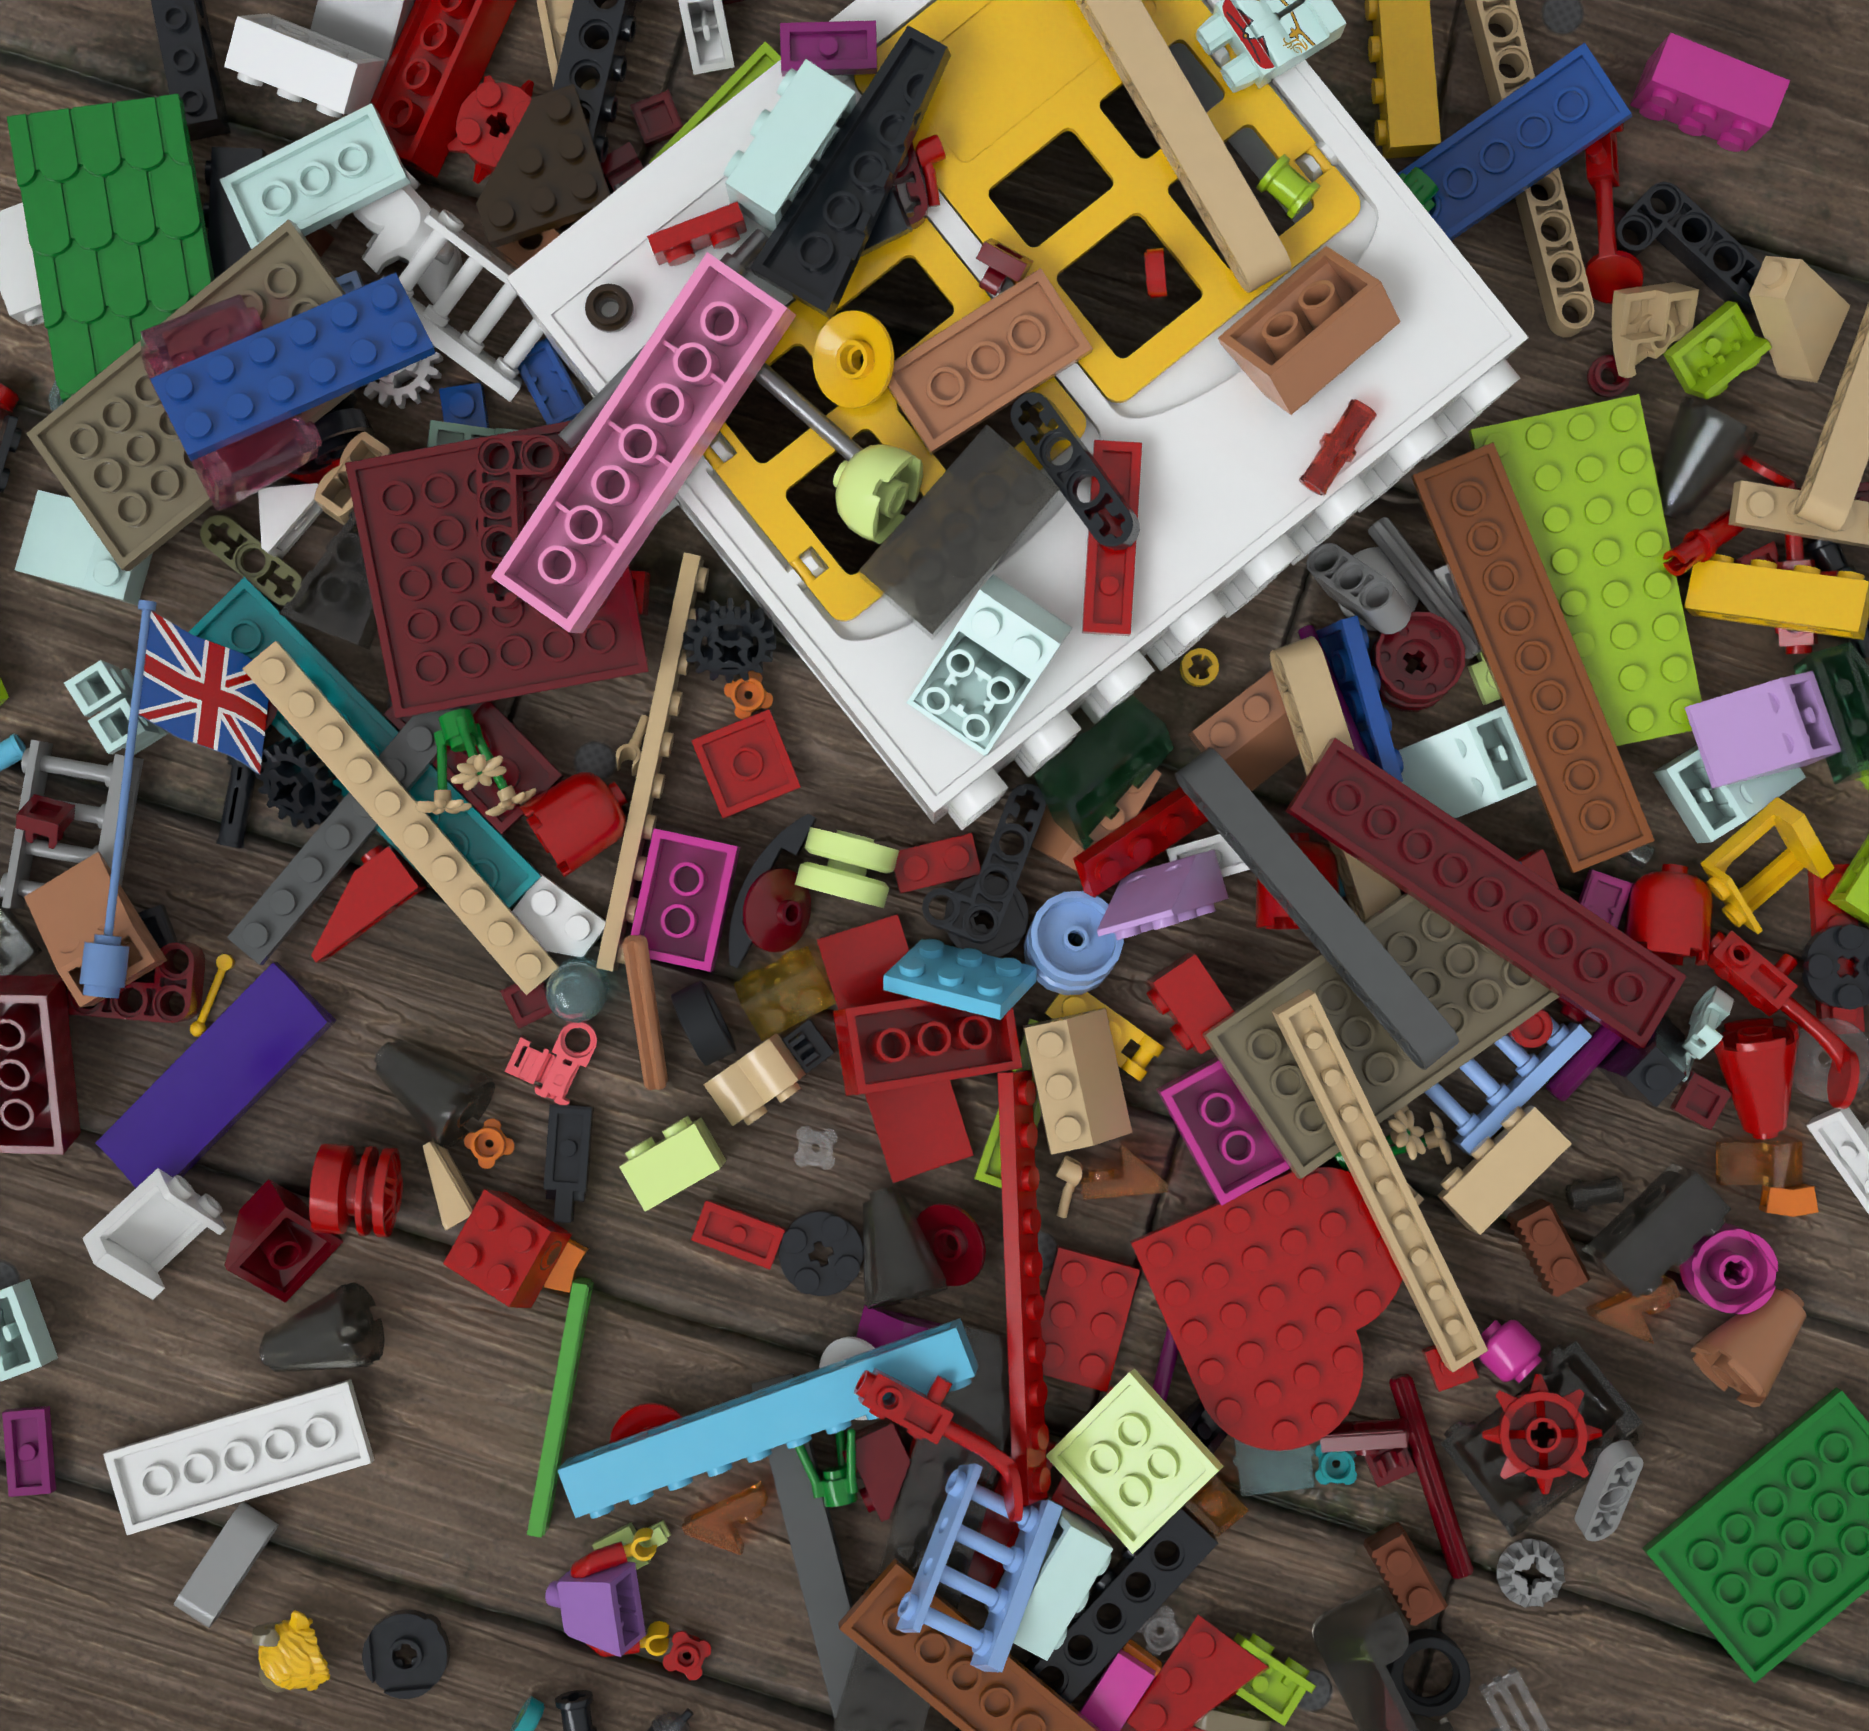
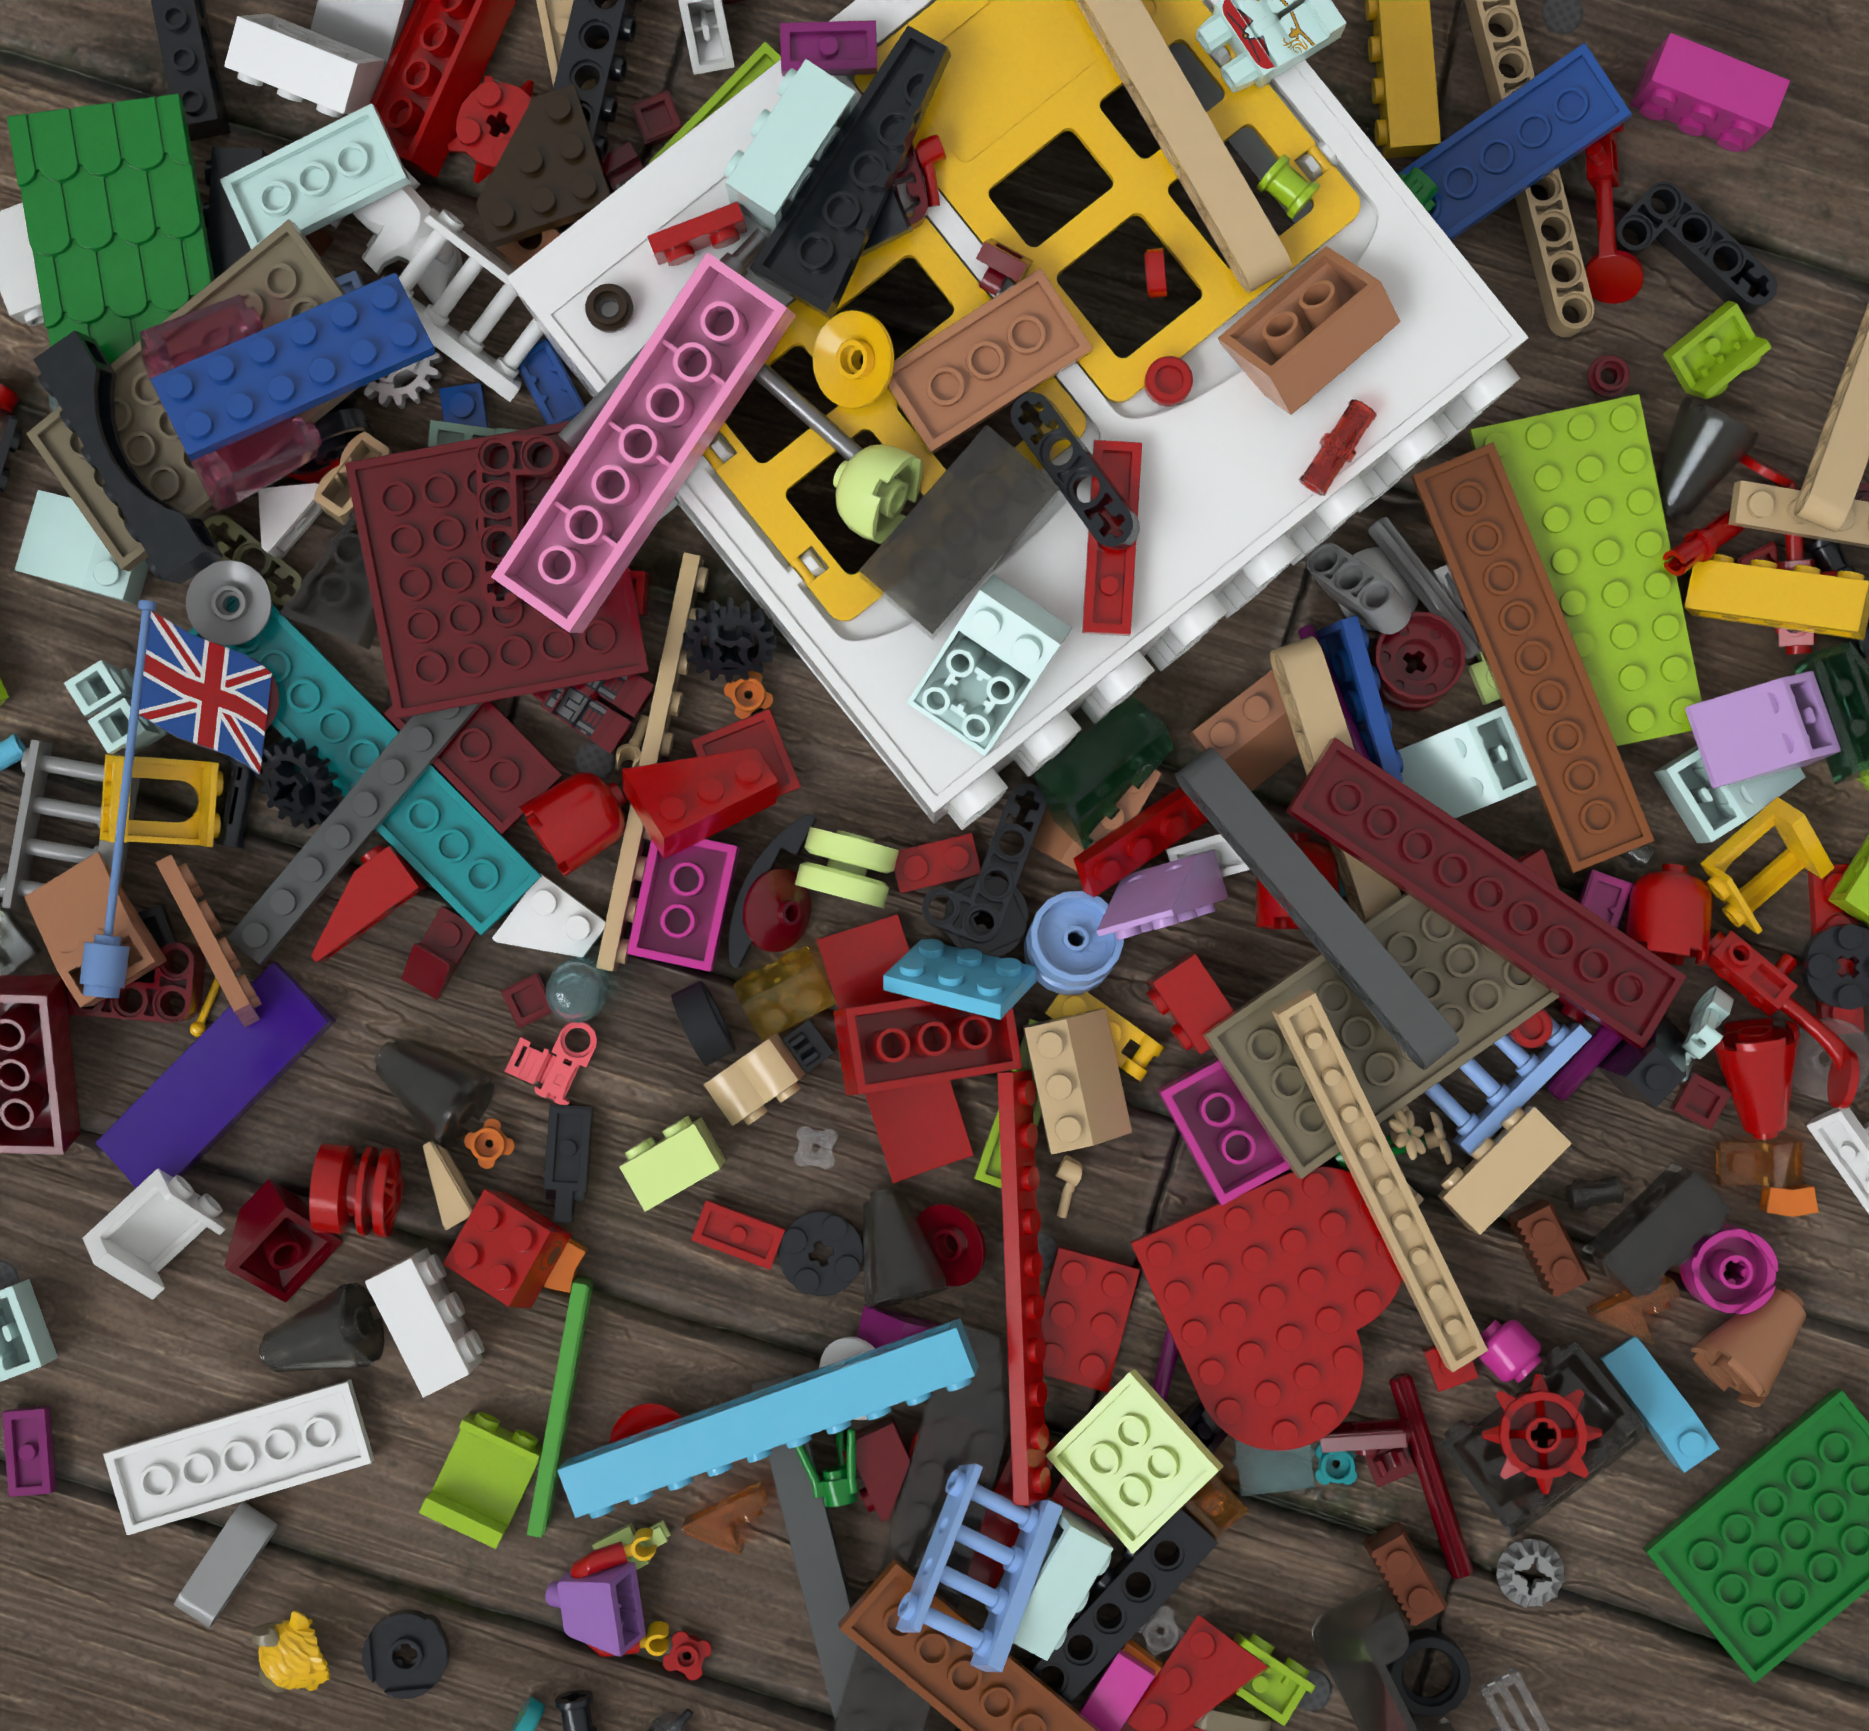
dark red tile [16,794,75,849] -> none
tan plate [242,641,559,995] -> none
plant [415,709,537,816] -> none
nougat axle [622,935,668,1090] -> none
red piece [854,1368,1023,1522] -> none
clear orange slope [1080,1142,1168,1200] -> none
yellow bush [1180,648,1219,687] -> none
light grey beam [1574,1440,1644,1541] -> none
tan slope [1612,282,1699,378] -> none
tan slope [1749,256,1850,383] -> none
none -> black arch [33,331,223,584]
none -> yellow panel [99,754,223,847]
none -> nougat plate [155,855,262,1027]
none -> light grey dish [186,560,272,646]
none -> white brick [365,1248,484,1398]
none -> dark red slope [401,906,478,1000]
none -> lime panel [419,1411,543,1549]
none -> dark red hips [532,674,655,755]
none -> red wedge [622,748,778,859]
none -> red tile [1144,356,1193,407]
none -> medium azure slope [1600,1335,1720,1473]

